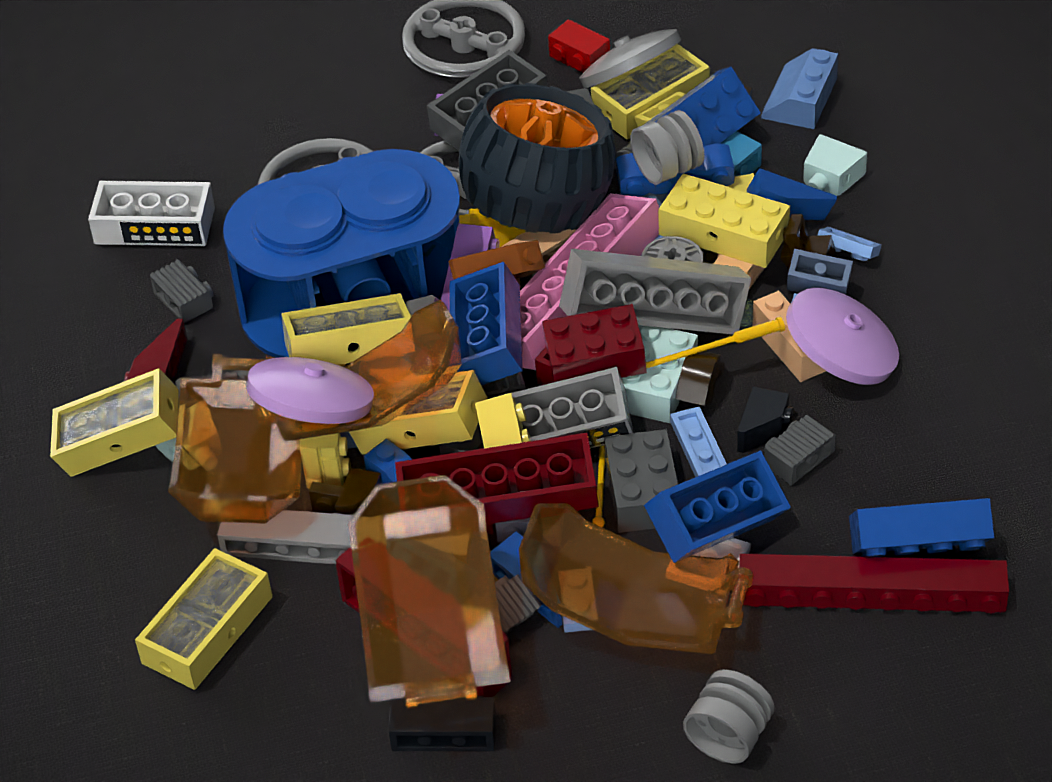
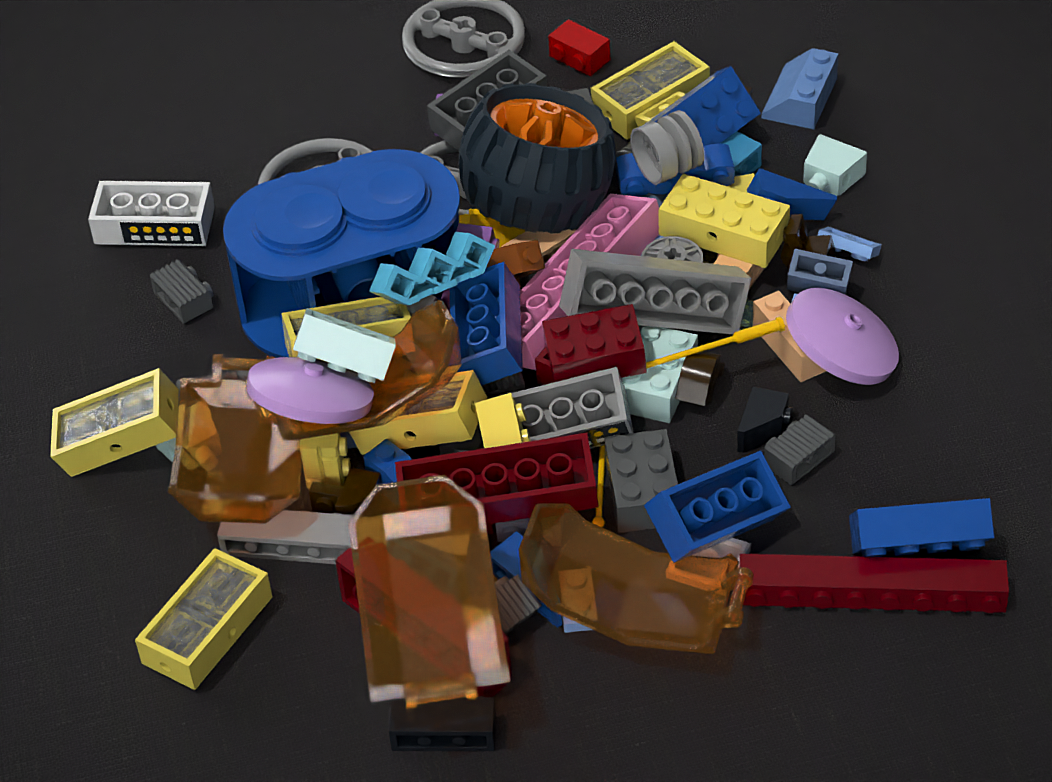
dark red slope [124,318,187,383] -> none
light grey dish [579,29,682,88] -> none
light blue plate [670,406,727,477] -> none
light grey wheel [683,670,774,764] -> none
none -> light aqua brick [293,308,396,383]
none -> medium azure brick [369,232,495,306]

